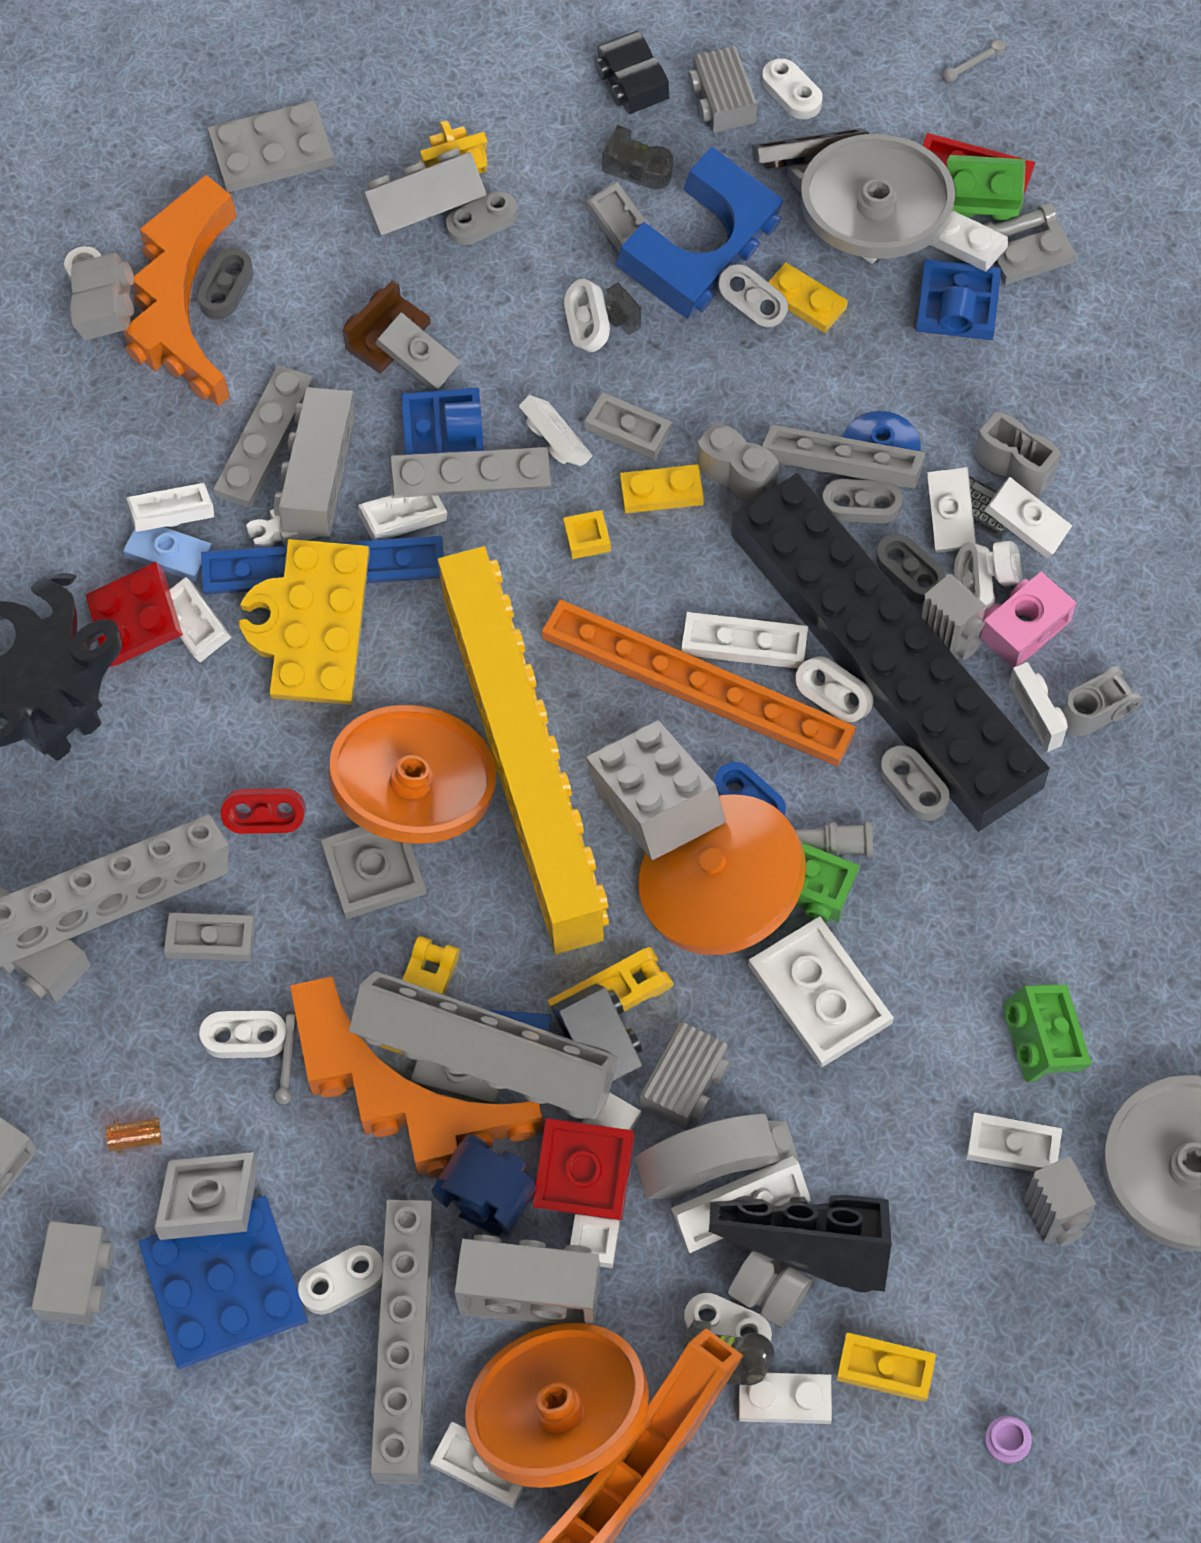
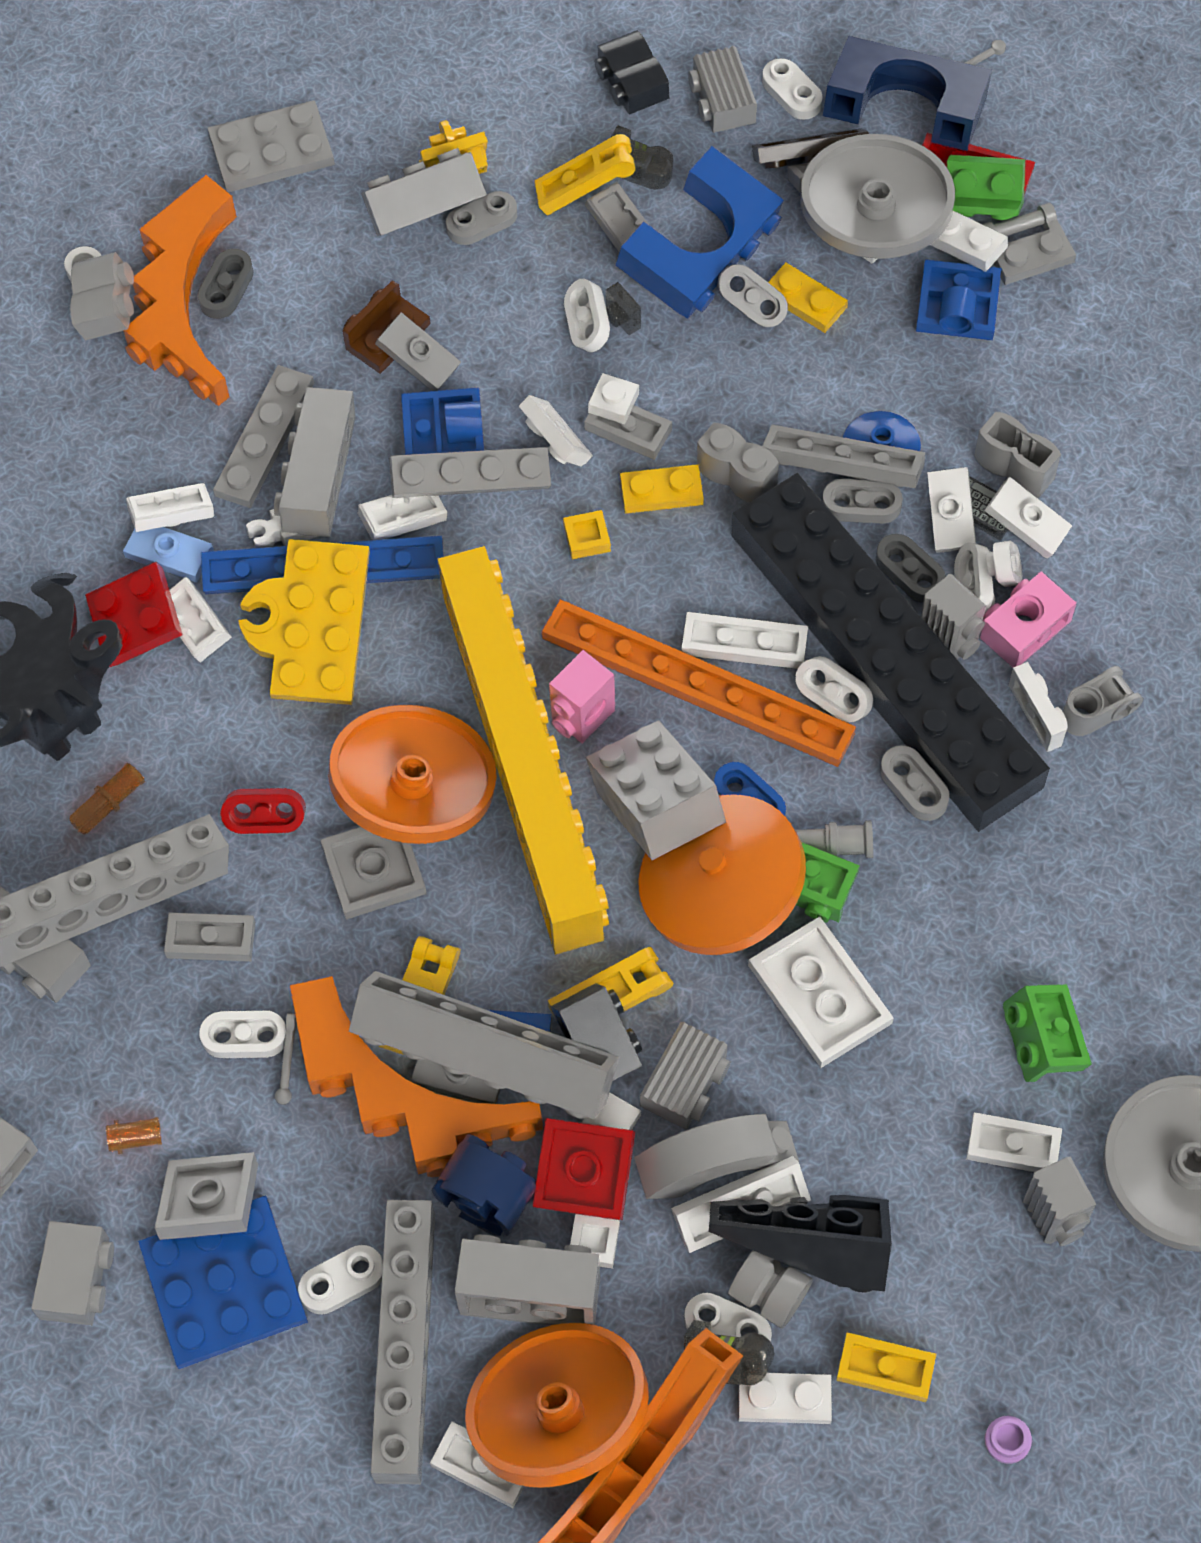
none -> clear orange axle [69,763,145,835]
none -> yellow plate [535,134,635,216]
none -> bright pink brick [549,650,615,744]
none -> white plate [588,373,639,424]
none -> dark blue arch [823,36,992,151]

